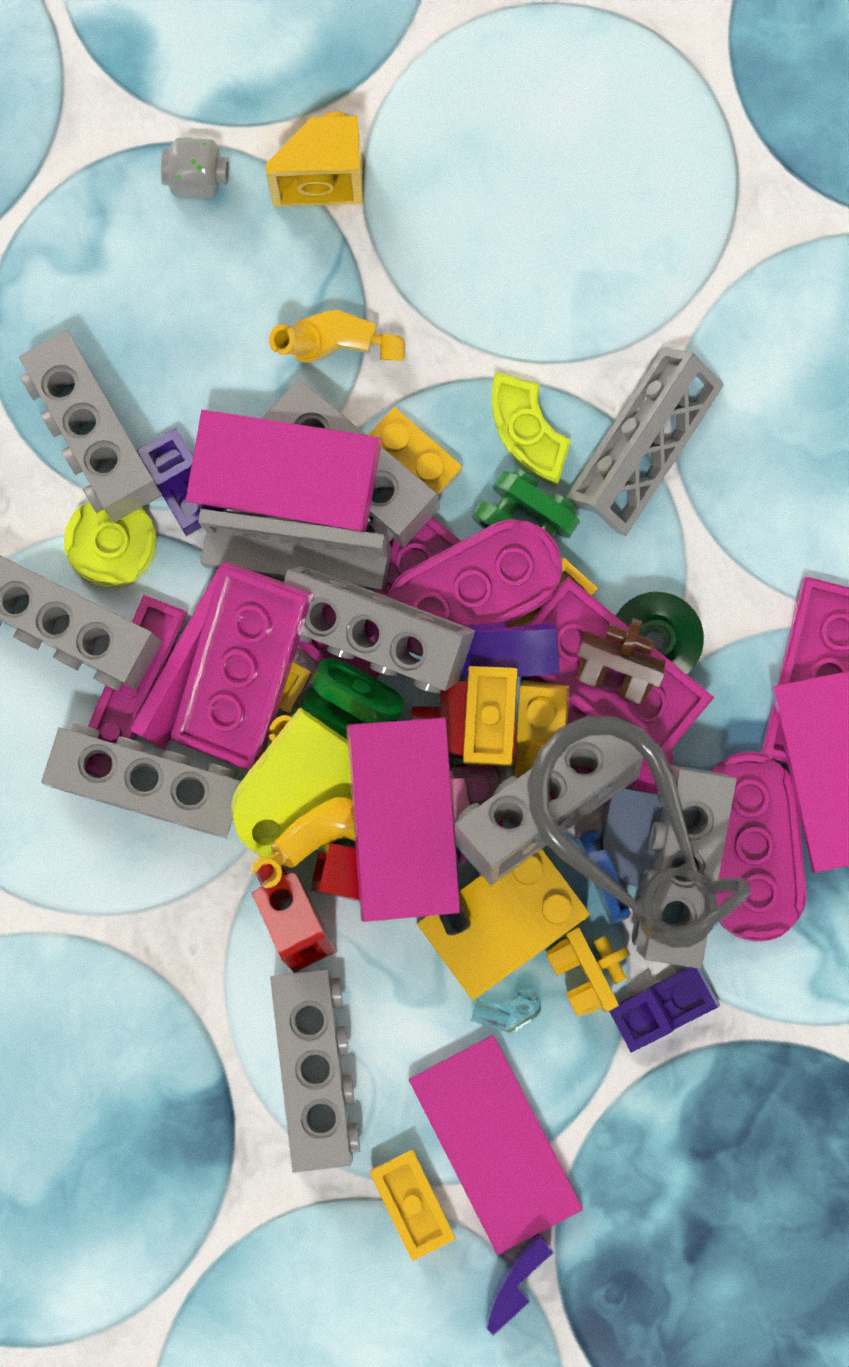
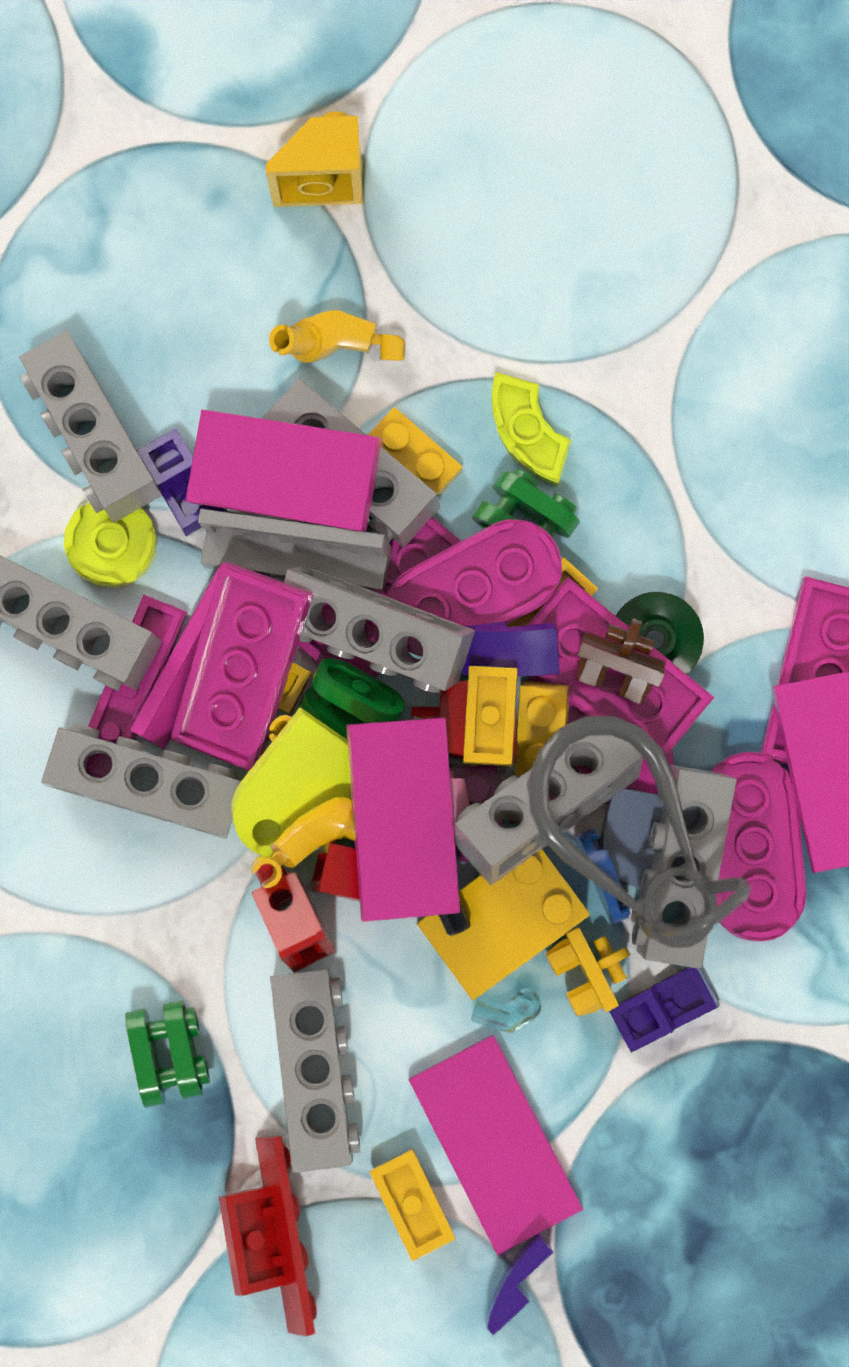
light grey head [161,137,229,200] -> none
light grey fence [566,347,724,536] -> none
none -> green brick [125,1000,210,1108]
none -> red bracket [218,1136,317,1337]

